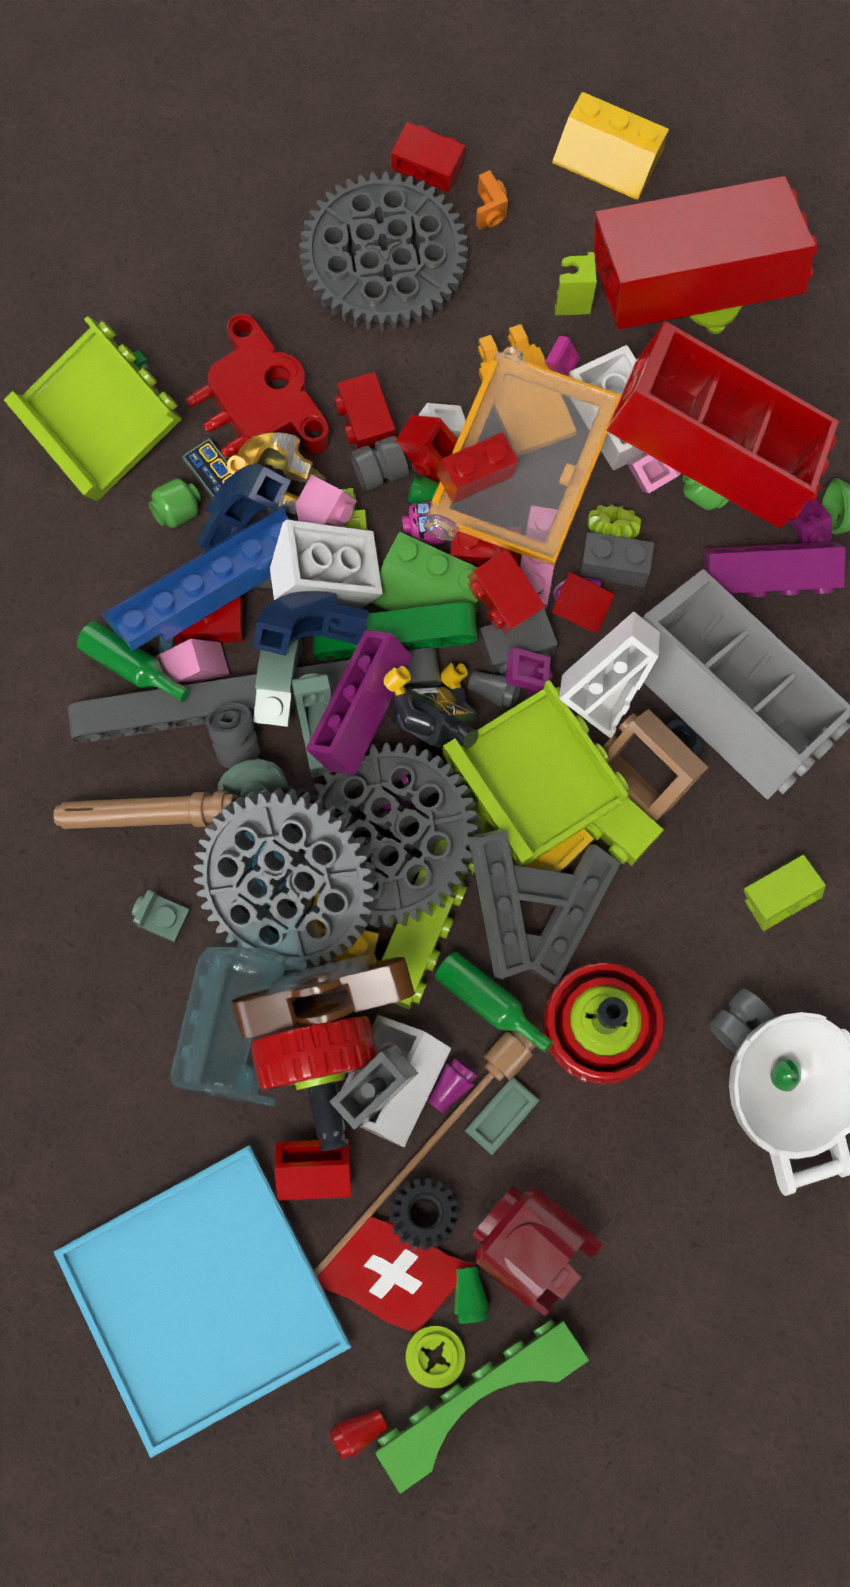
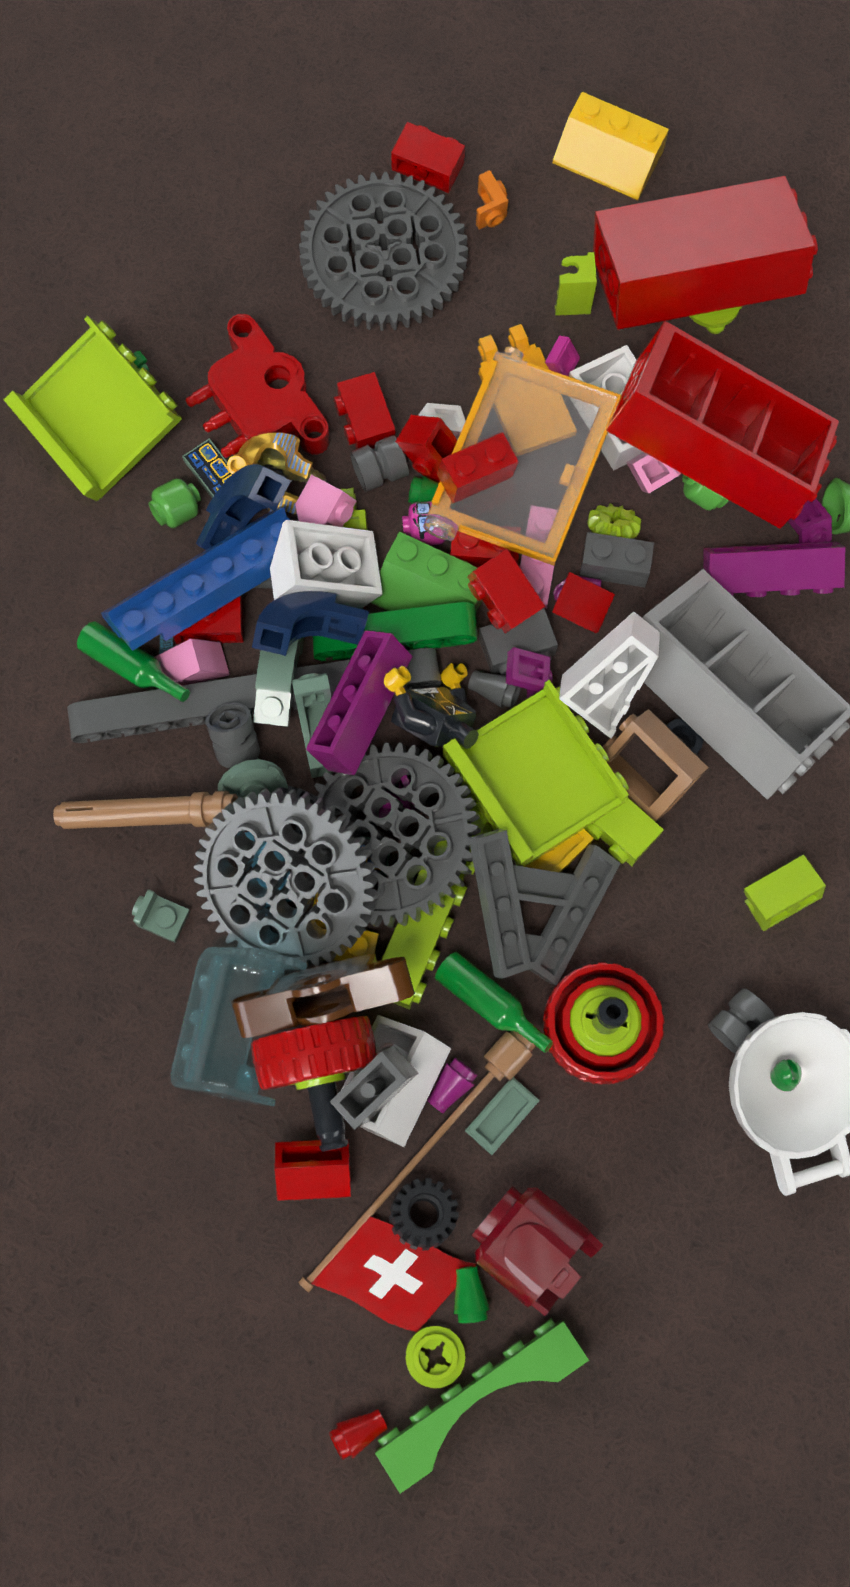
medium azure tile [54,1145,352,1458] -> none

